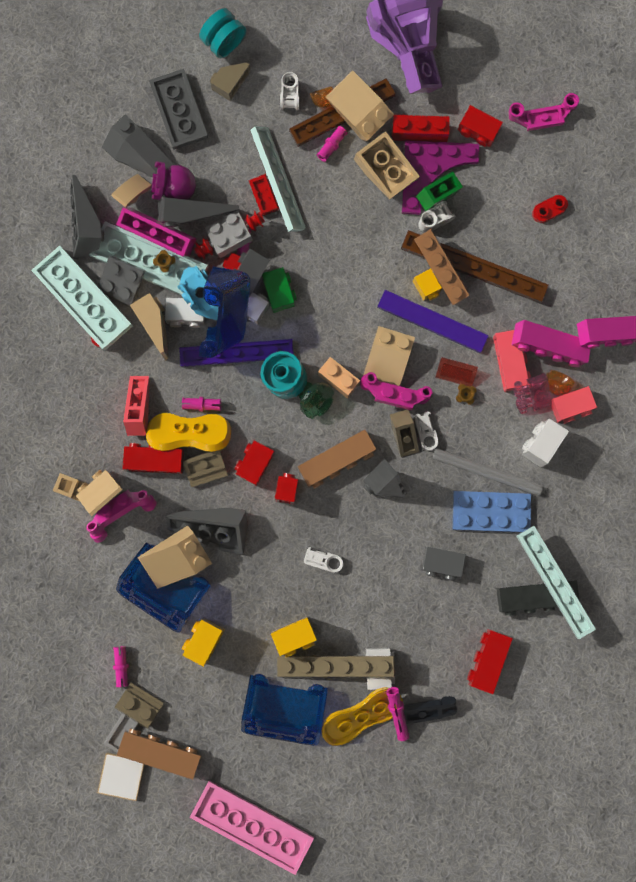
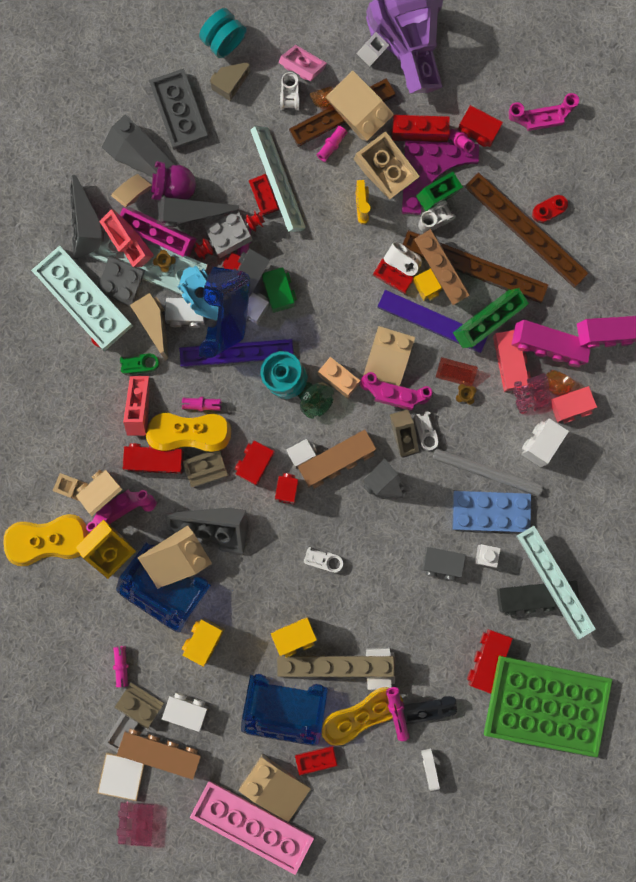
none -> yellow plate [4,514,88,566]
none -> yellow brick [75,520,136,579]
none -> coral slope [100,209,154,267]
none -> clear pink plate [116,802,154,846]
none -> green piece [120,353,159,375]
none -> white brick [162,693,208,732]
none -> tan slope [239,754,311,822]
none -> bright pink plate [279,45,327,81]
none -> white brick [286,439,317,468]
none -> red plate [295,746,338,775]
none -> yellow plate [355,180,370,224]
none -> white brick [356,32,389,67]
none -> red plate [372,258,414,294]
none -> white piece [384,242,422,276]
none -> white piece [421,748,440,791]
none -> dark pink pin [448,129,475,152]
none -> green brick [452,288,529,348]
none -> reddish brown plate [465,172,588,288]
none -> white brick [475,544,500,568]
none -> bright green plate [483,656,612,757]

